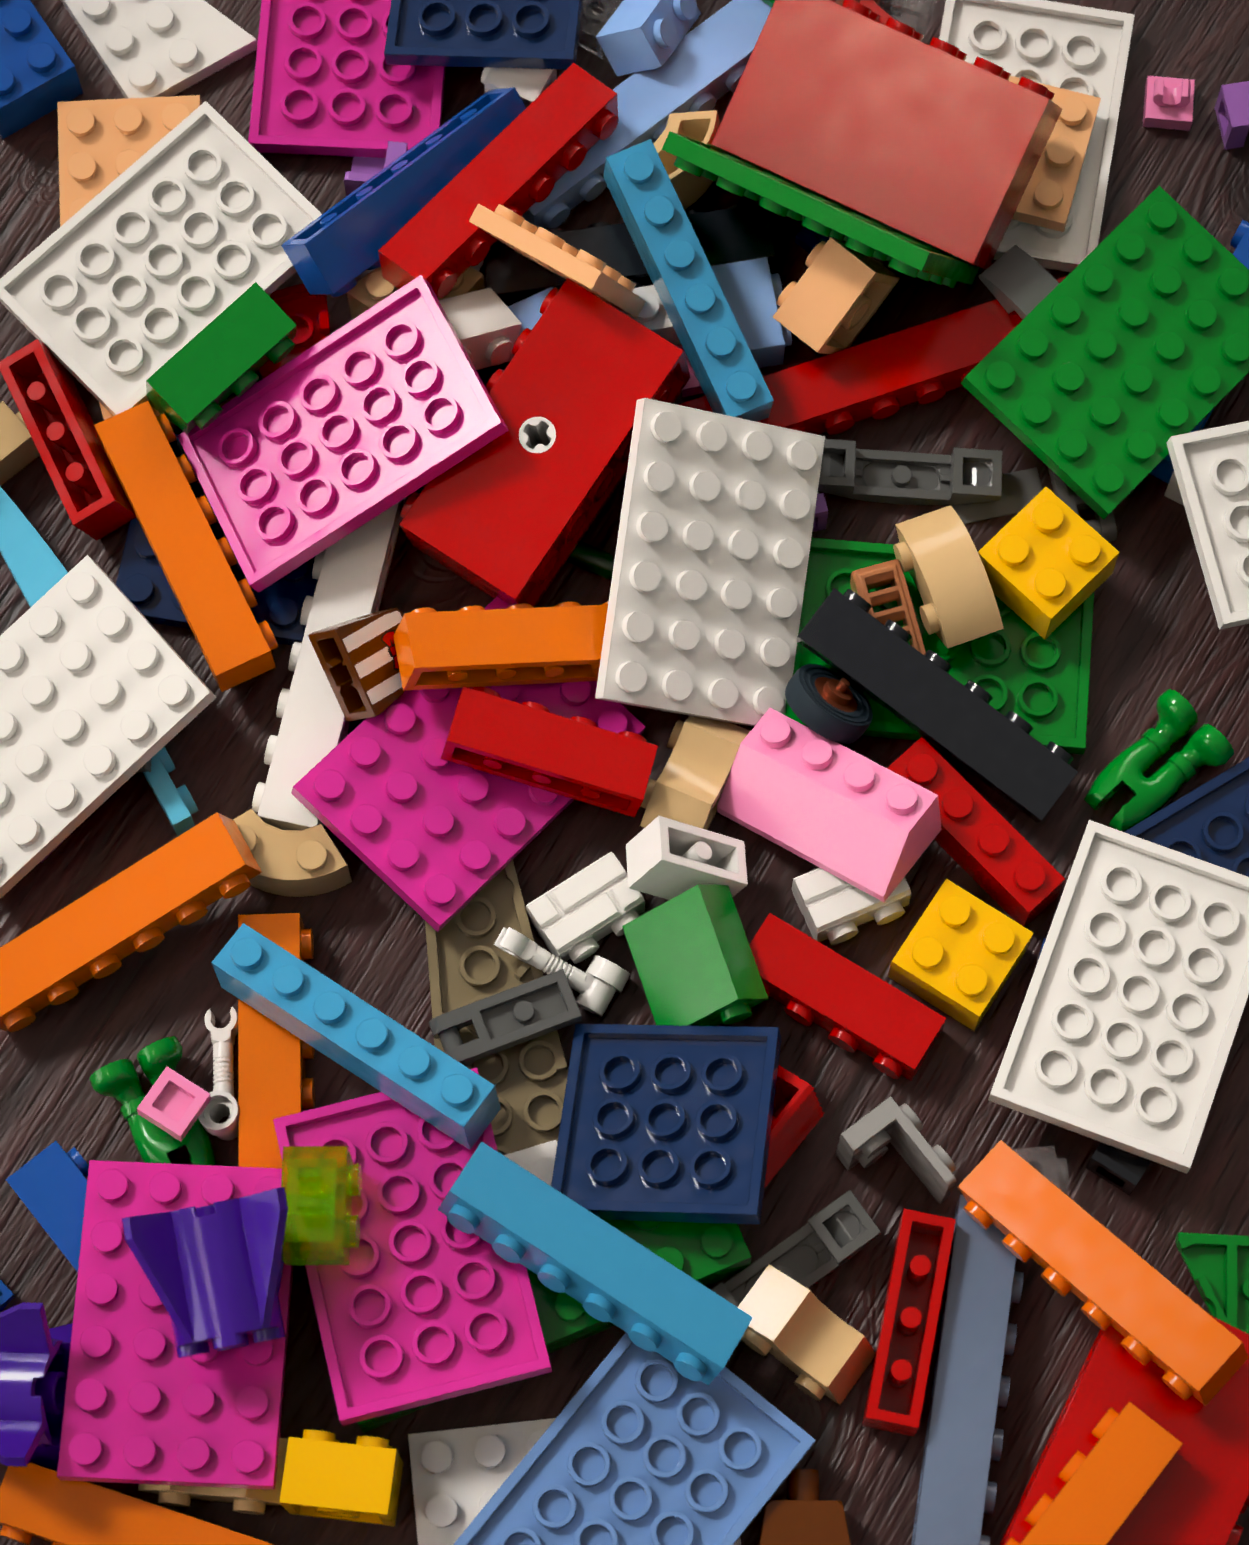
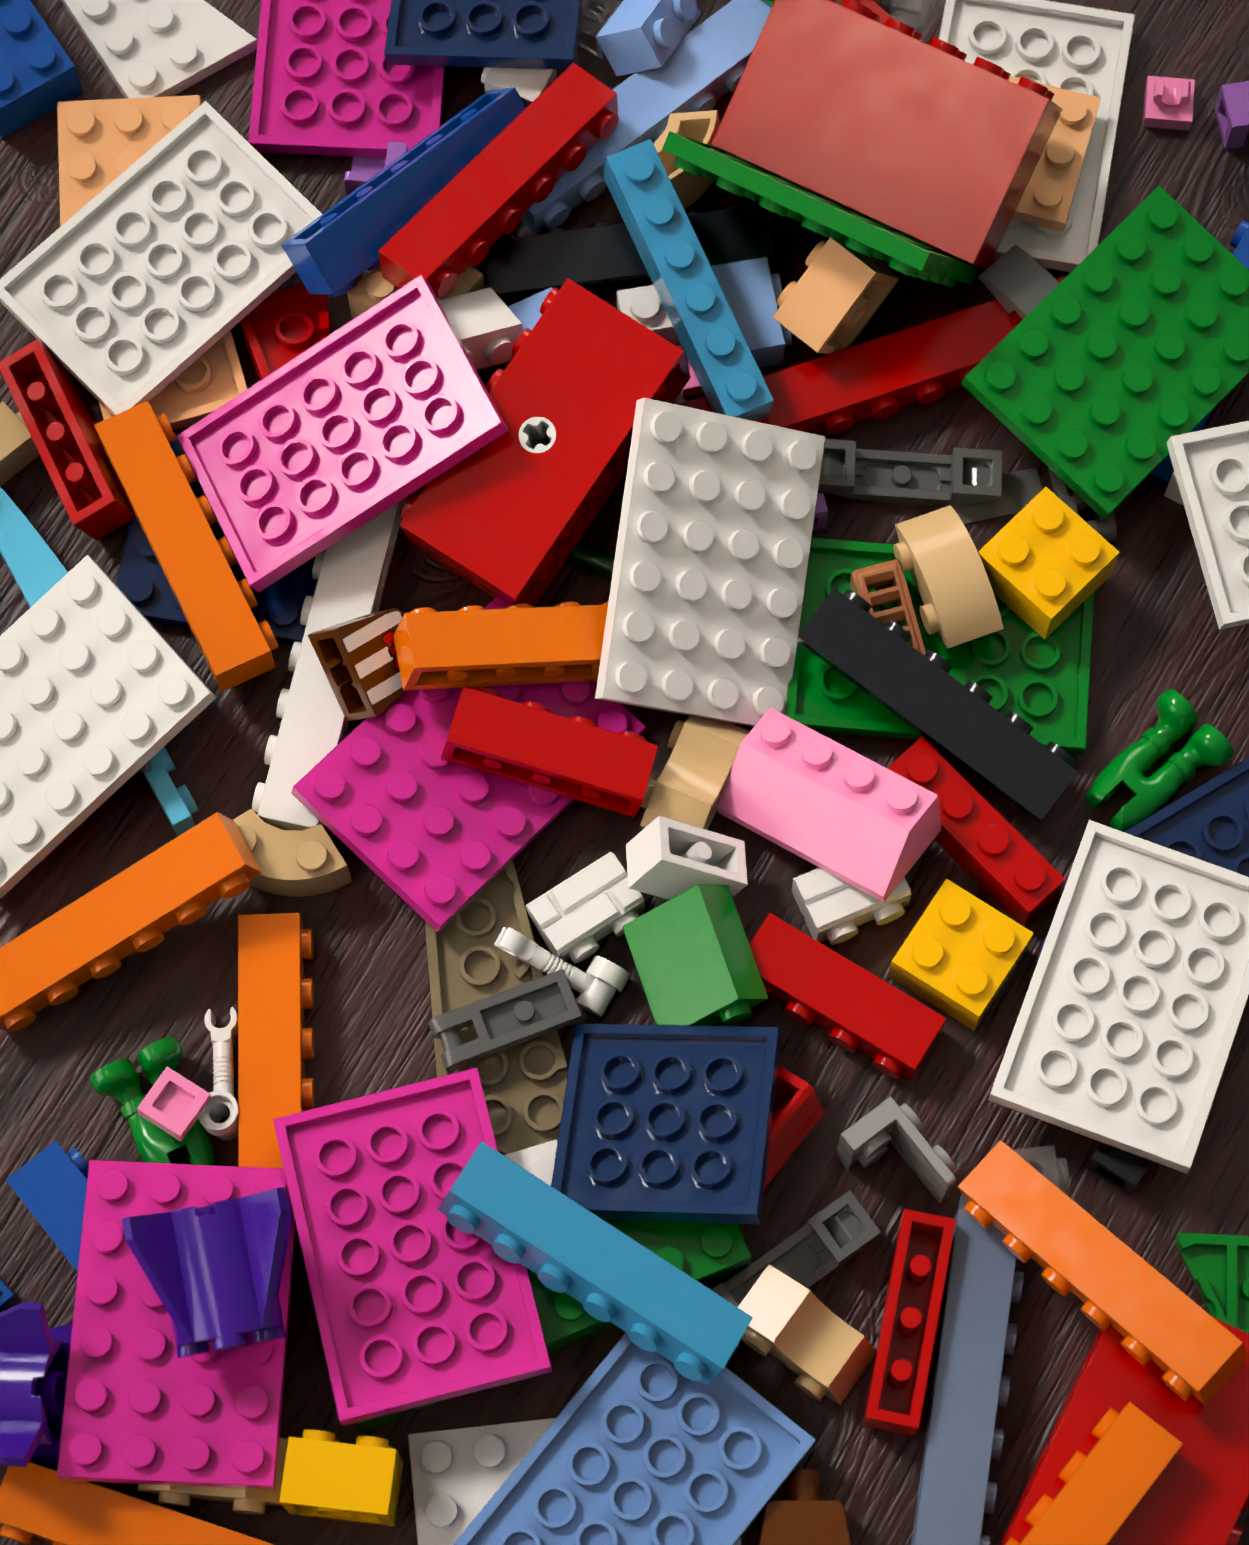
green slope [146,282,297,434] -> none
dark azure brick [211,923,501,1150] -> none
clear neon green brick [281,1146,362,1265] -> none
light nougat plate [469,204,646,319] -> none
black wheel [785,664,873,744] -> none

